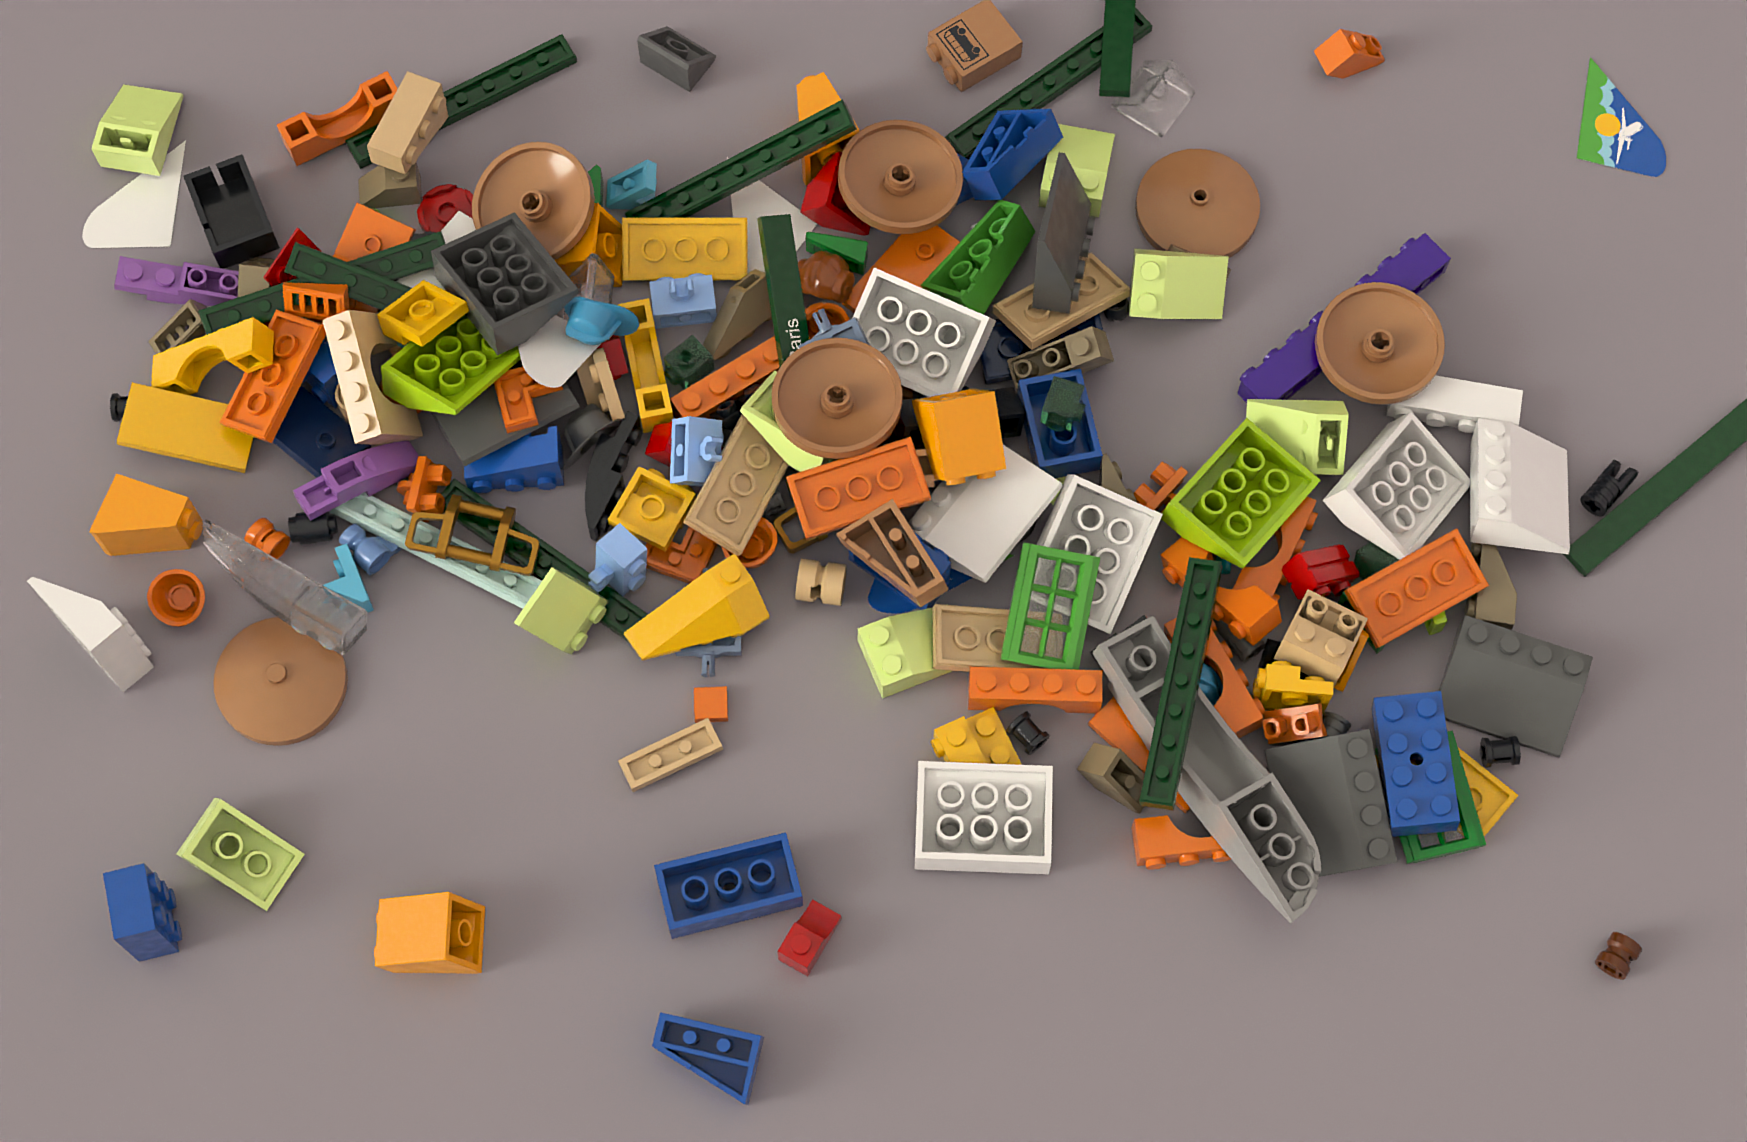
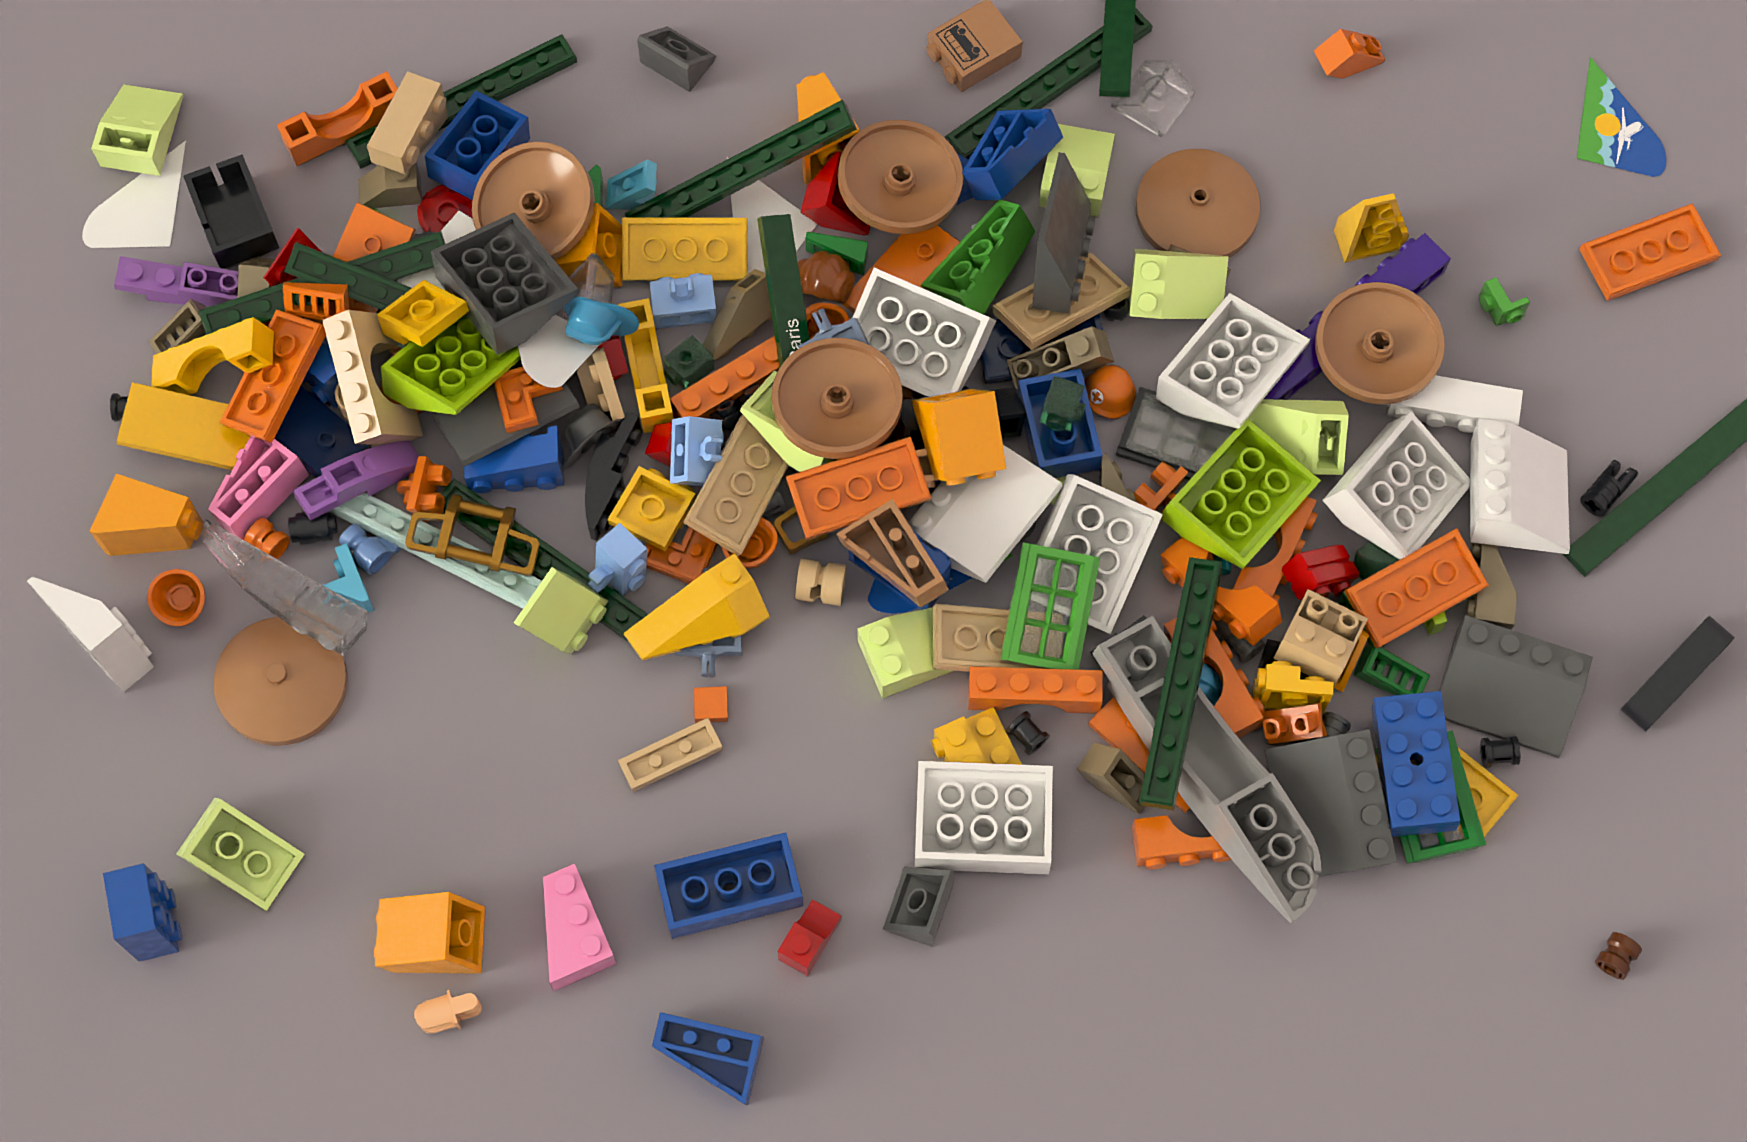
none -> bright pink wedge [208,436,310,544]
none -> light nougat arm [414,990,482,1034]
none -> blue brick [425,91,530,200]
none -> bright pink wedge [543,864,617,991]
none -> dark grey slope [883,867,955,947]
none -> orange helmet [1084,365,1136,419]
none -> clear piece [1116,387,1237,480]
none -> white slope [1156,293,1310,429]
none -> yellow wedge [1334,193,1409,263]
none -> green slope [1353,644,1430,695]
none -> bright green bracket [1479,277,1530,326]
none -> orange plate [1579,203,1721,301]
none -> black beam [1620,615,1735,732]

